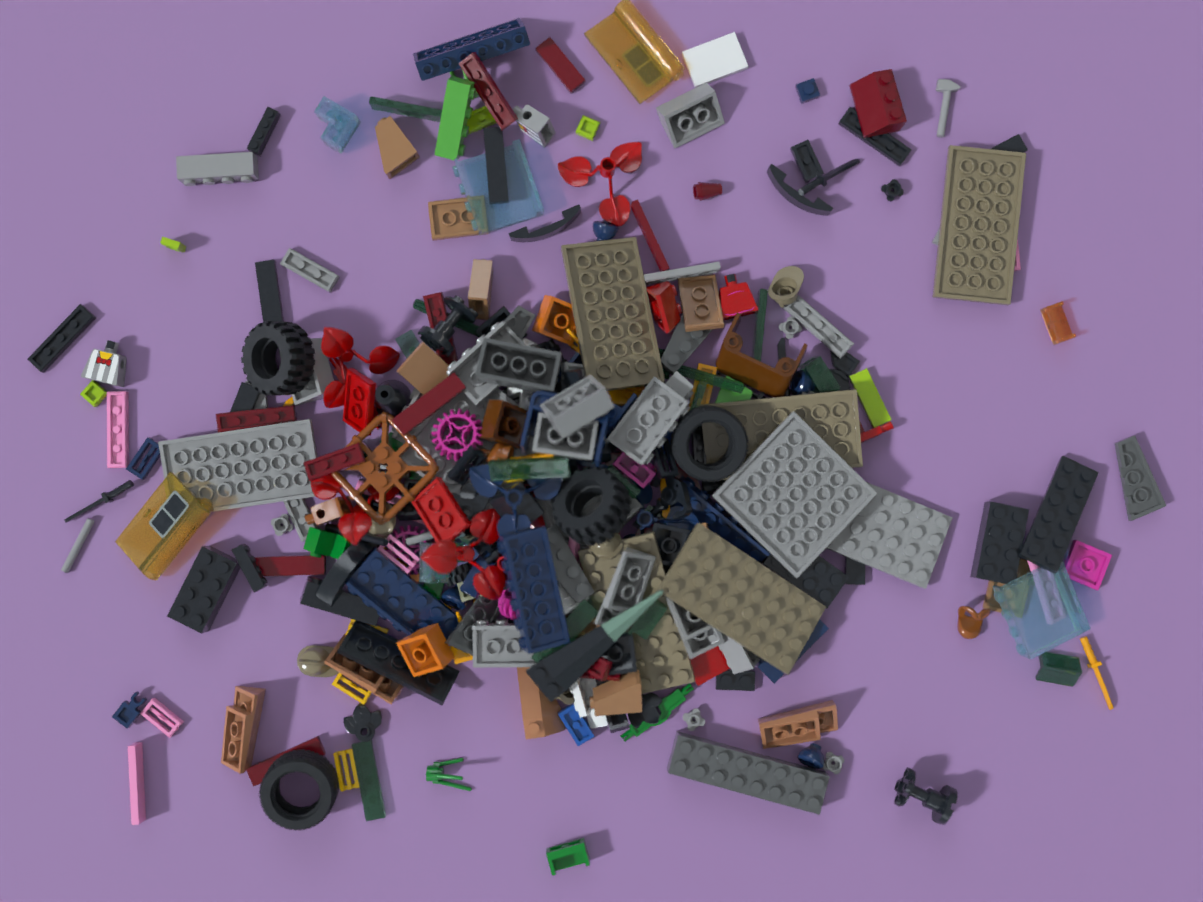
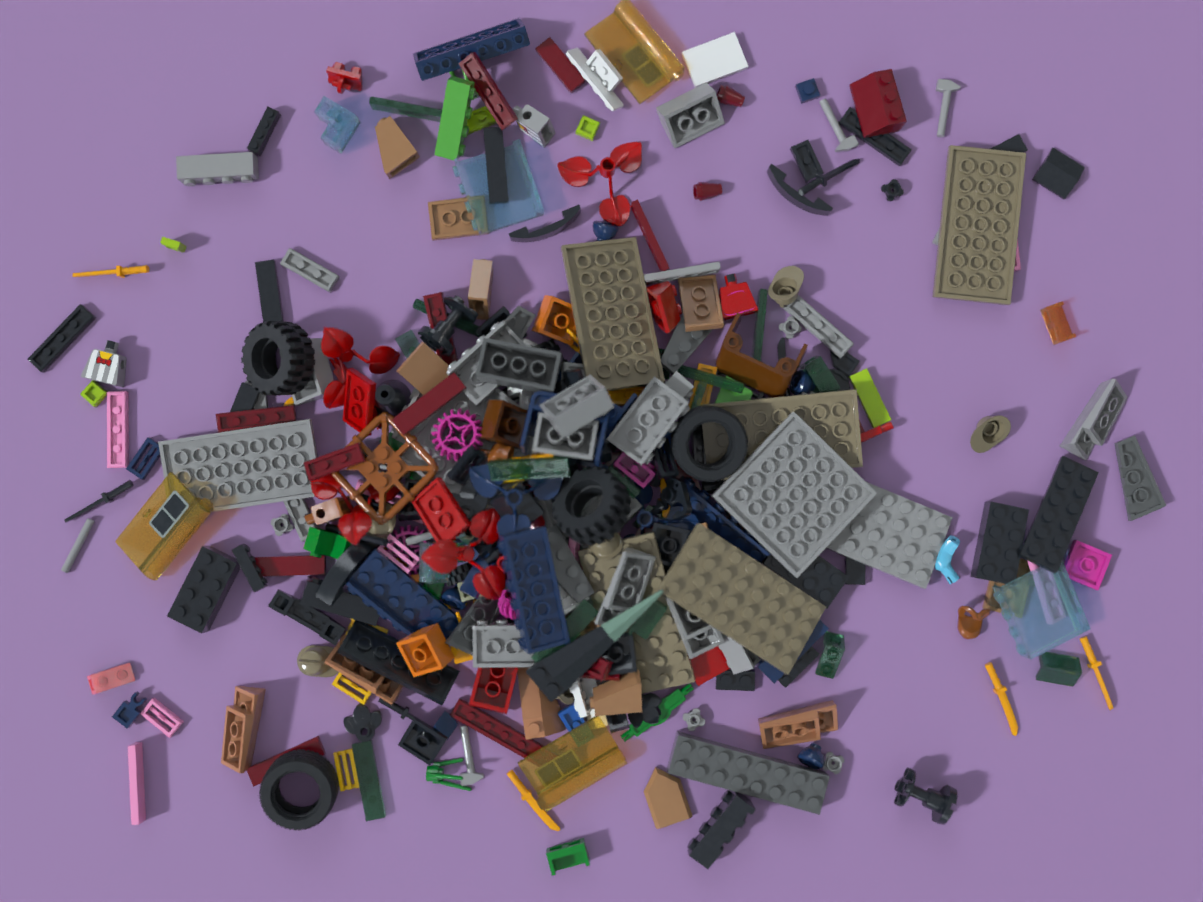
none -> light orange sword [72,265,149,278]
none -> coral bracket [87,663,135,695]
none -> black slope [268,589,346,645]
none -> red hips [326,62,363,94]
none -> black sword [378,698,432,727]
none -> black slope [398,717,448,765]
none -> dark blue slope [433,711,459,740]
none -> dark red tile [450,698,559,766]
none -> light grey piece [460,725,484,786]
none -> red slope [469,667,518,715]
none -> light orange sword [506,769,560,831]
none -> clear yellow door [517,716,628,811]
none -> white bracket [566,48,624,111]
none -> medium nougat tile [644,767,693,829]
none -> black wedge [687,790,756,869]
none -> dark red cone [717,85,745,107]
none -> black piece [778,646,819,688]
none -> clear green bracket [815,631,845,679]
none -> light grey piece [819,98,859,152]
none -> medium azure arm [934,535,960,584]
none -> dark tan piece [970,415,1011,453]
none -> light orange sword [985,662,1018,736]
none -> black slope [1032,148,1085,199]
none -> light grey slope [1060,379,1128,460]

